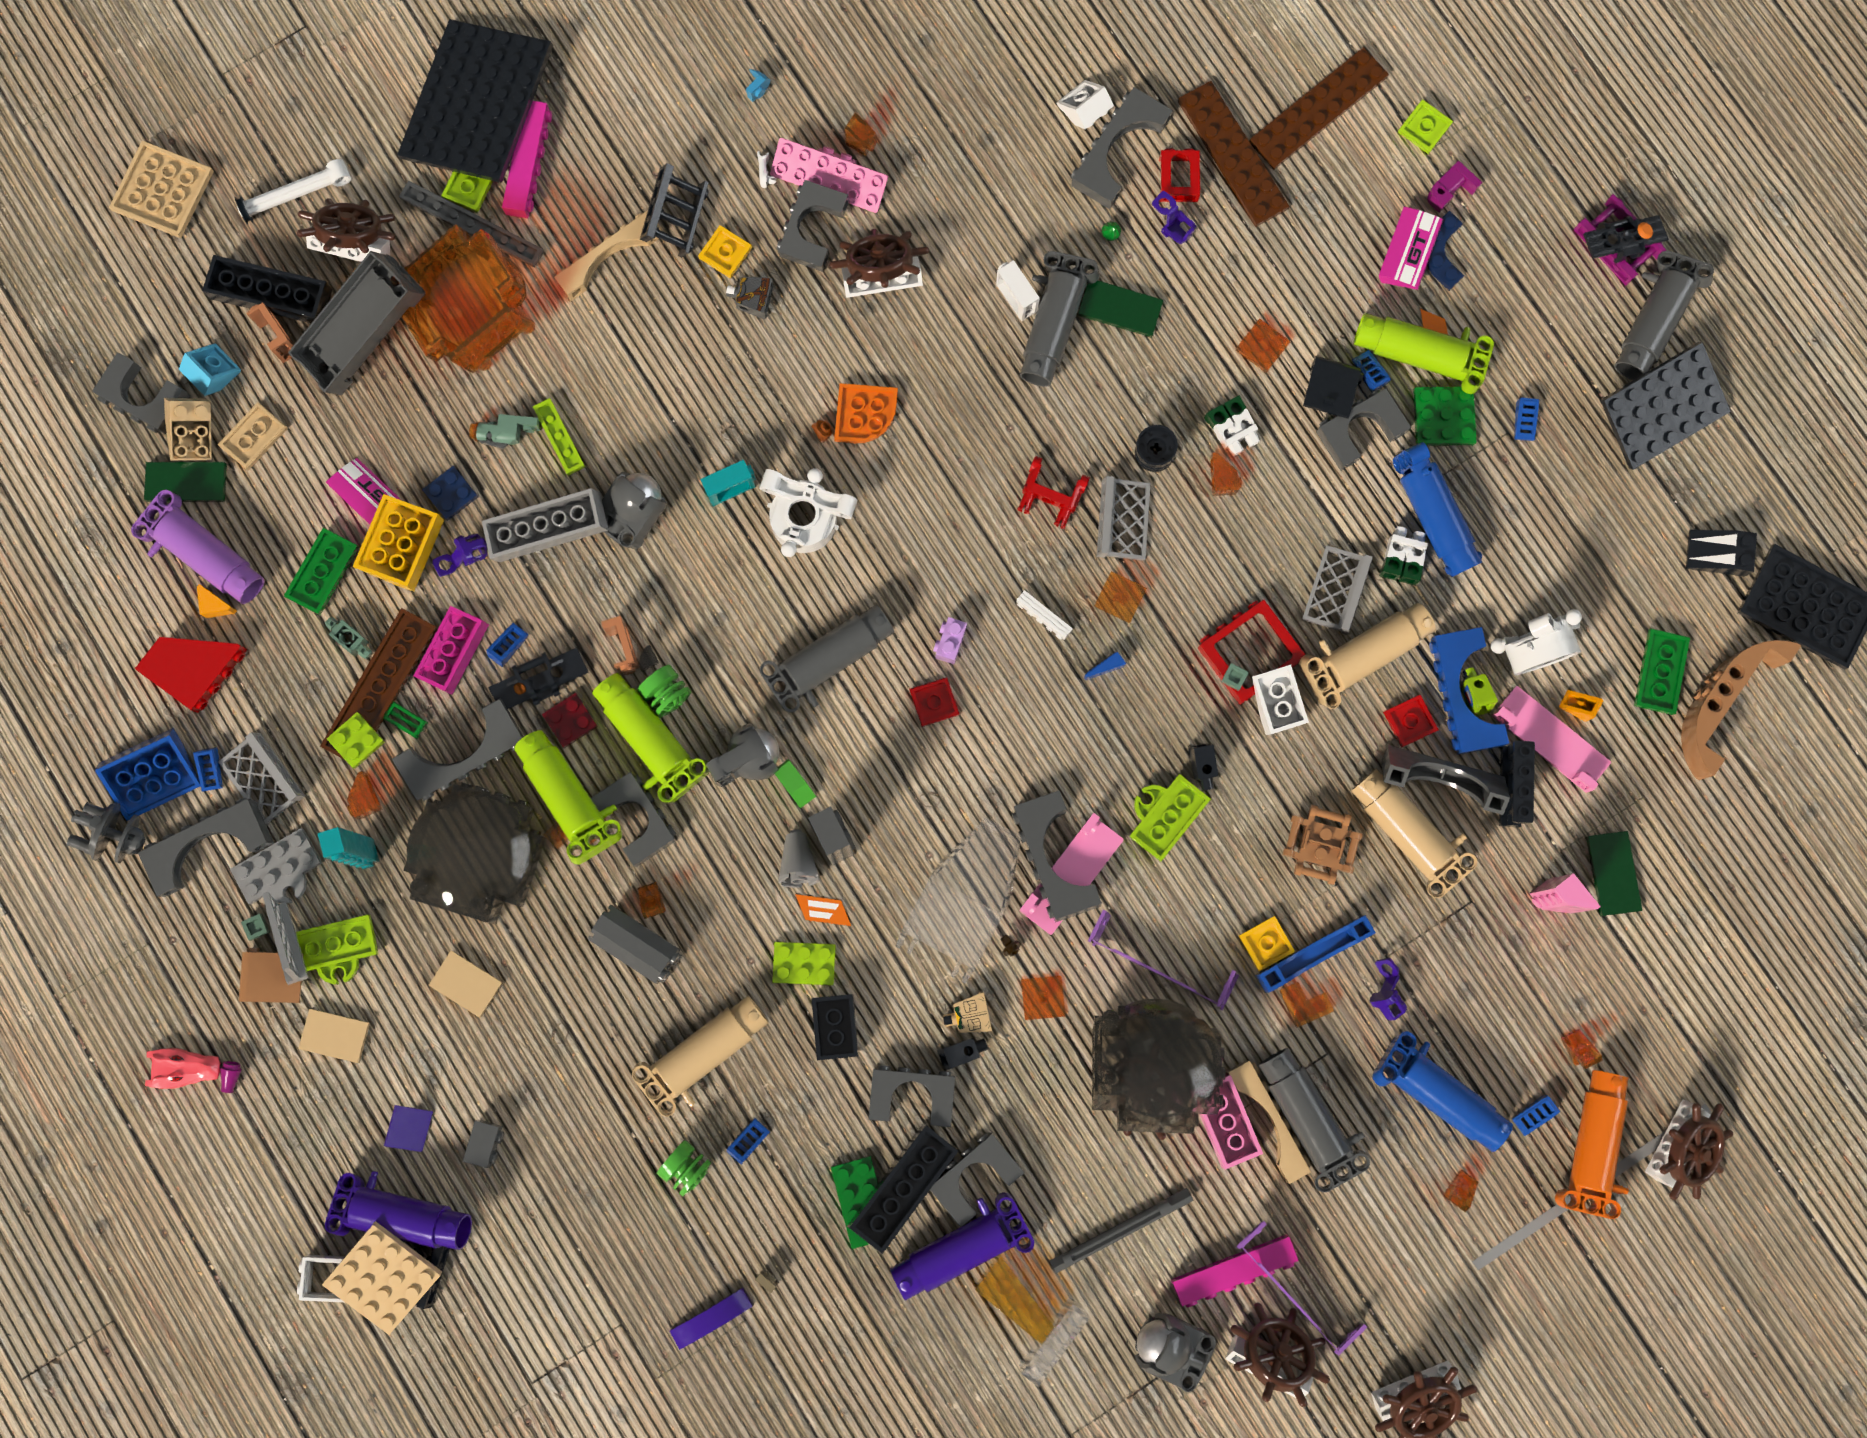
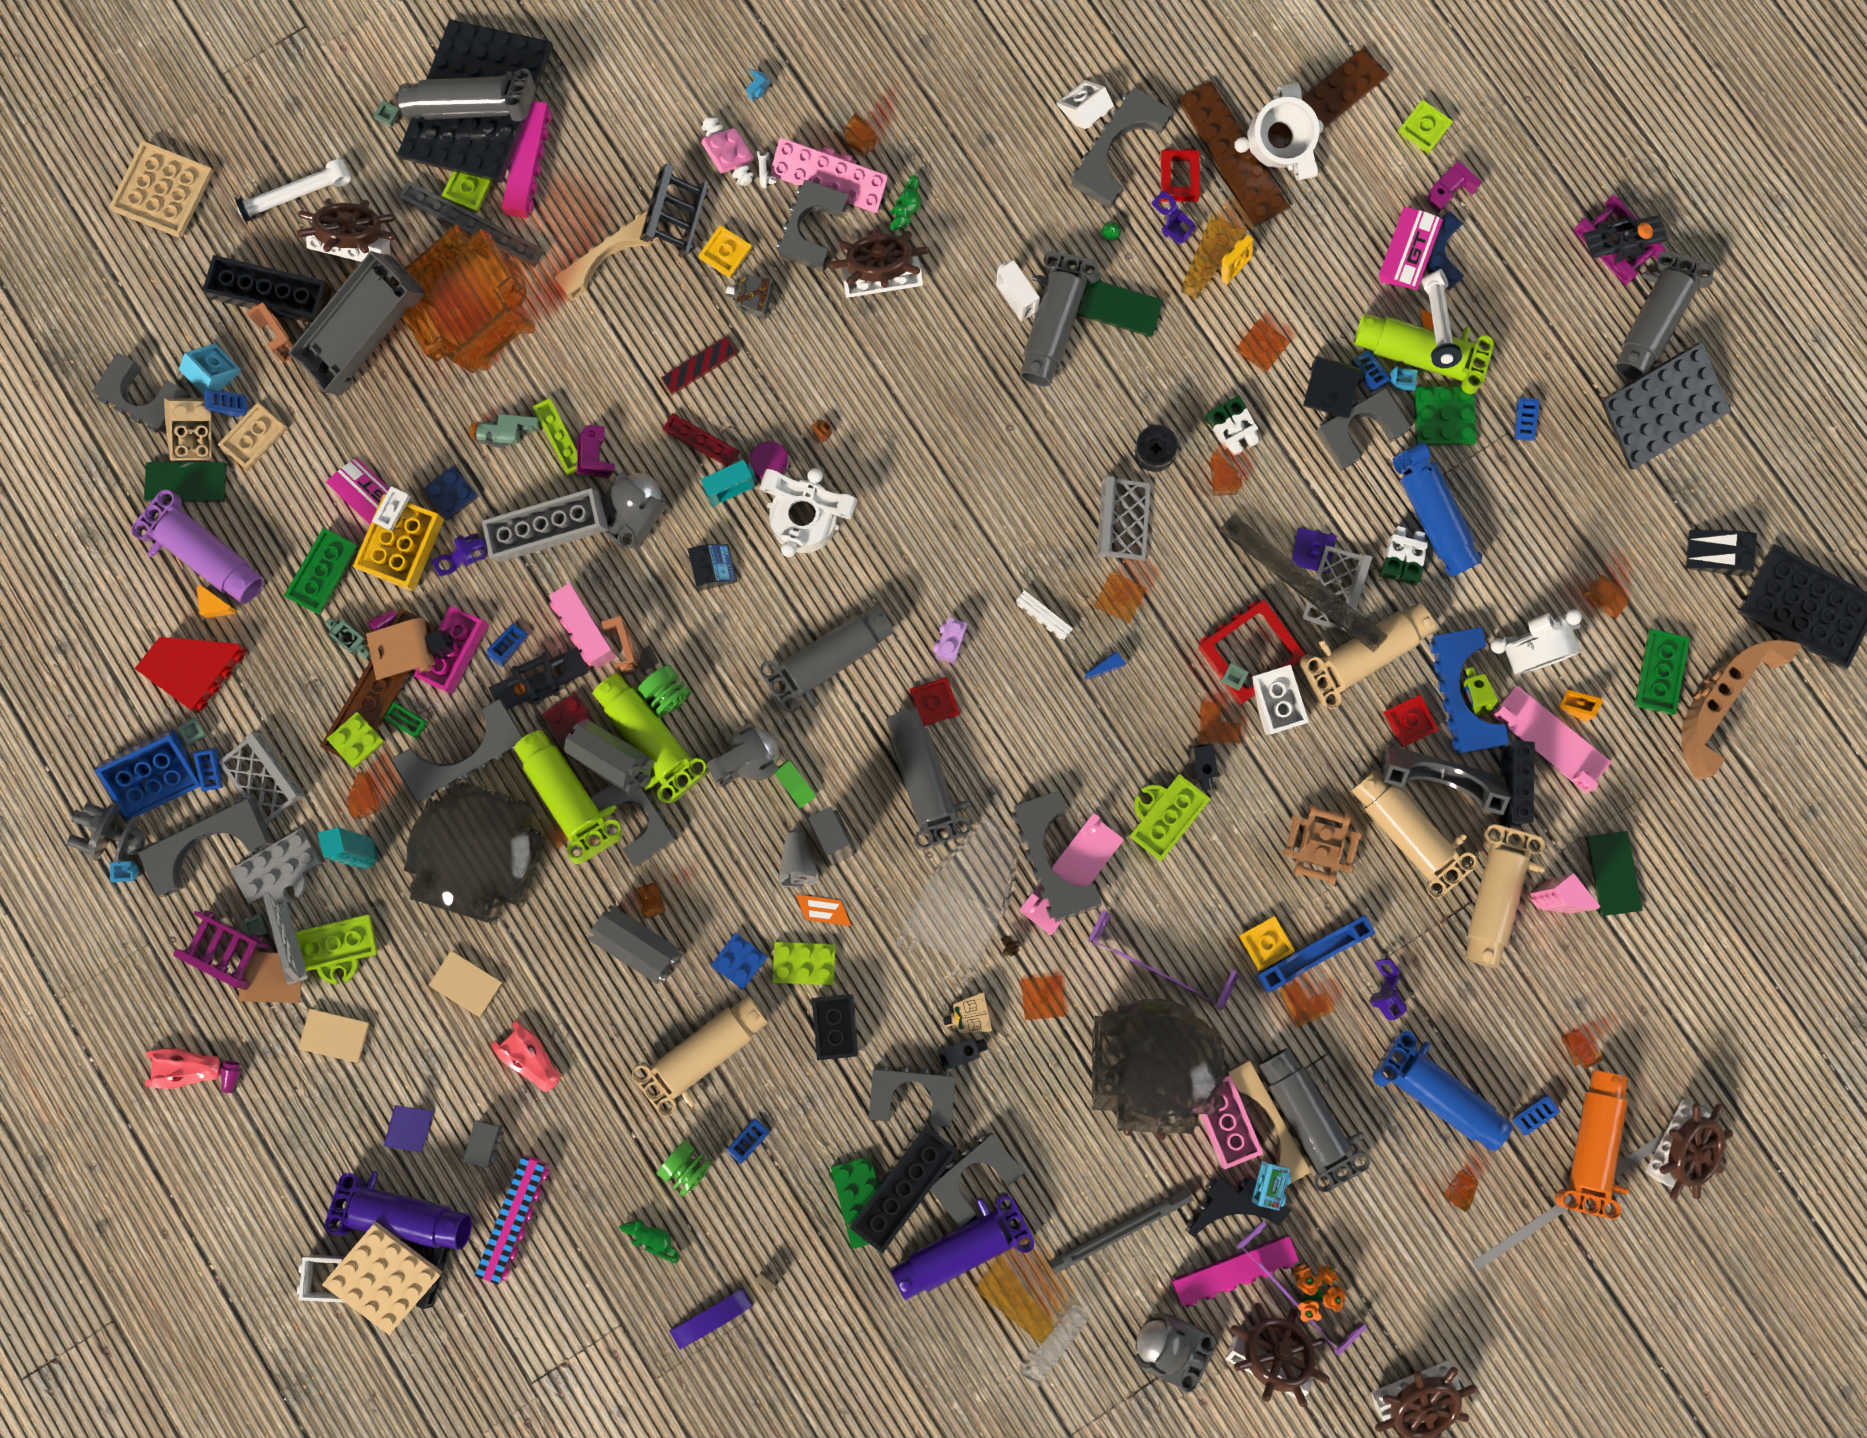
orange plate [834,383,898,443] -> none
red connector [1017,455,1090,529] -> none
none -> dark azure plate [109,860,141,882]
none -> magenta fence [173,910,269,990]
none -> sand green plate [178,717,207,746]
none -> blue slope [204,389,247,417]
none -> medium nougat door [366,618,435,680]
none -> magenta cone [367,609,397,631]
none -> white plate [372,486,410,531]
none -> sand green plate [373,101,401,128]
none -> dark grey piece [398,68,536,121]
none -> black plate [426,629,455,658]
none -> brick [475,1154,550,1285]
none -> coral animal [491,1020,561,1092]
none -> bright pink brick [549,583,617,669]
none -> dark grey brick [564,719,654,794]
none -> magenta piece [576,425,615,478]
none -> green animal [619,1220,680,1263]
none -> dark red tile [661,337,737,395]
none -> dark red tile [662,413,740,467]
none -> black slope [688,544,737,591]
none -> bright pink plate [701,117,754,186]
none -> blue plate [711,933,768,990]
none -> magenta tile [750,441,789,479]
none -> dark grey piece [886,708,971,850]
none -> green animal [890,175,921,231]
none -> clear yellow wedge [1180,215,1247,299]
none -> black arch [1185,1176,1291,1237]
none -> clear orange plate [1200,702,1241,744]
none -> clear smoke plate [1220,514,1388,652]
none -> yellow plate [1221,235,1254,285]
none -> white piece [1235,82,1324,181]
none -> medium azure slope [1251,1161,1291,1210]
none -> dark purple piece [1291,528,1337,574]
none -> orange plant [1291,1263,1346,1322]
none -> dark azure plate [1389,366,1418,391]
none -> white piece [1422,269,1462,368]
none -> tan piece [1465,824,1545,968]
none -> clear orange slope [1583,575,1628,619]

